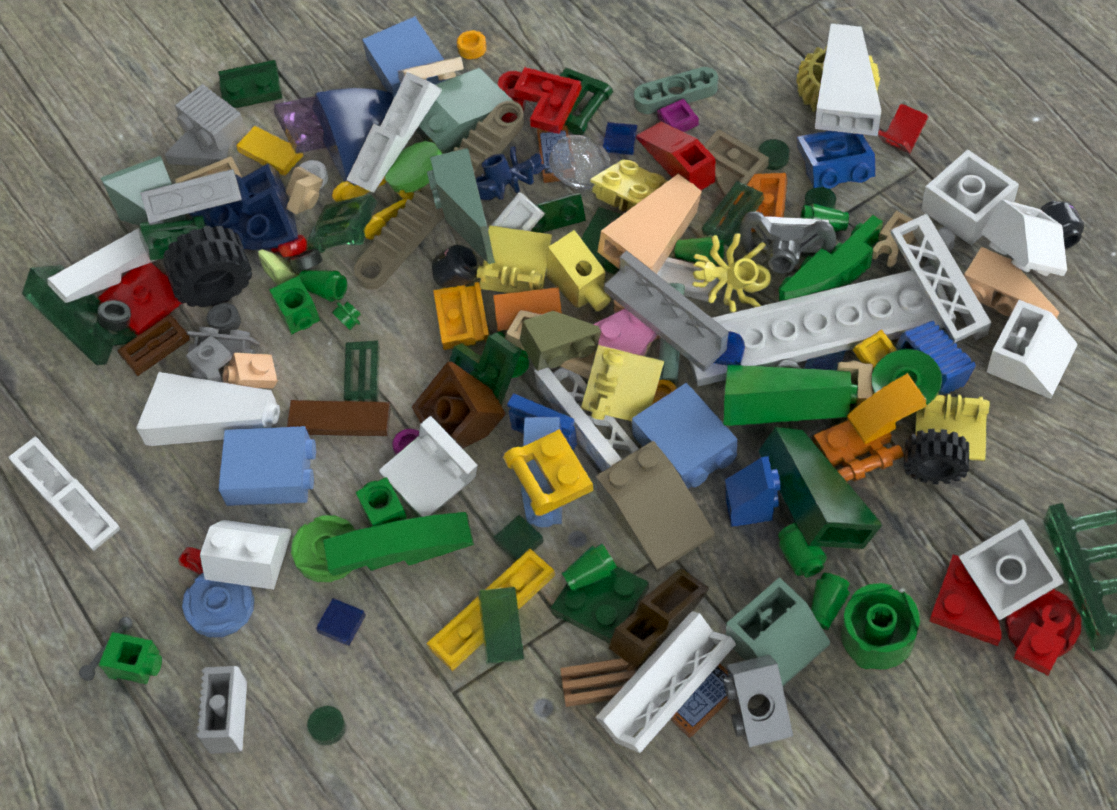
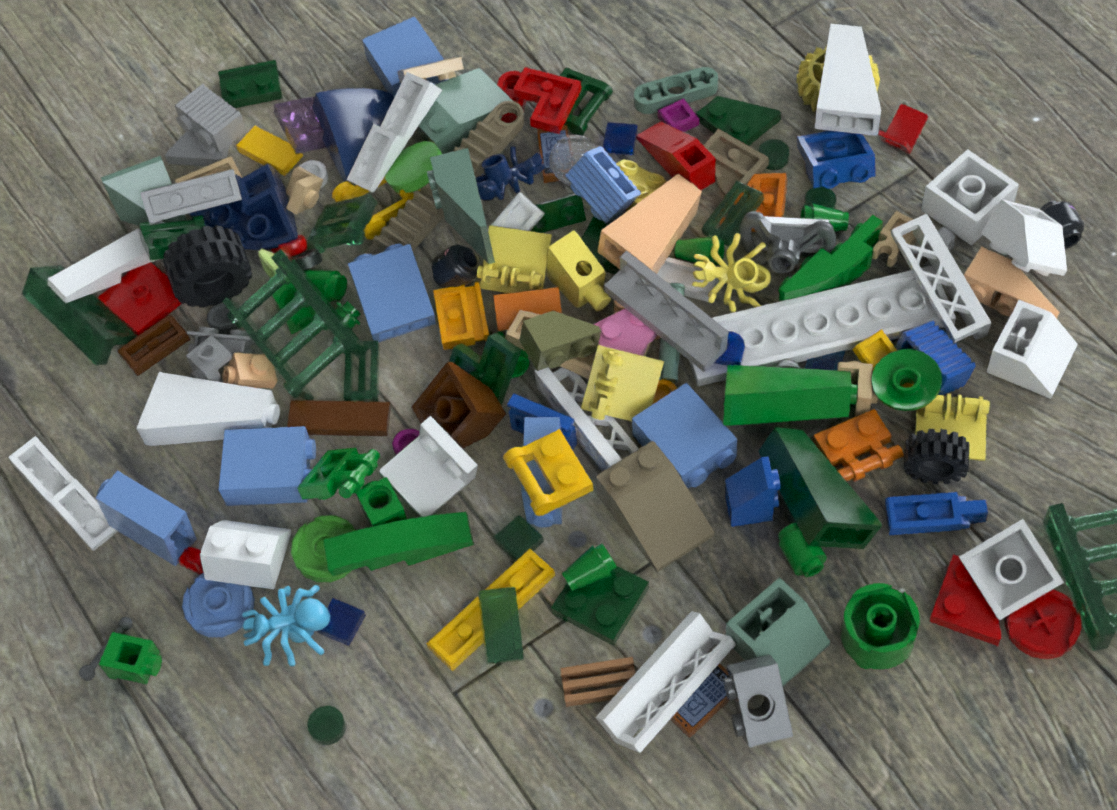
pearl dark grey tile [97,300,131,331] -> none
light grey brick [196,666,247,754] -> none
light orange tile [456,30,487,59] -> none
dark brown slope [609,568,709,669] -> none
green cone [811,573,850,630] -> none
light orange slope [847,374,926,445] -> none
red plate [1013,605,1071,676] -> none
none -> medium blue brick [95,471,197,566]
none -> clear green fence [222,249,369,400]
none -> medium azure animal [242,585,331,667]
none -> green plate [297,447,380,500]
none -> medium blue brick [348,244,436,344]
none -> medium blue brick [565,146,641,224]
none -> dark green wing [696,96,781,146]
none -> blue hinge [885,492,988,535]

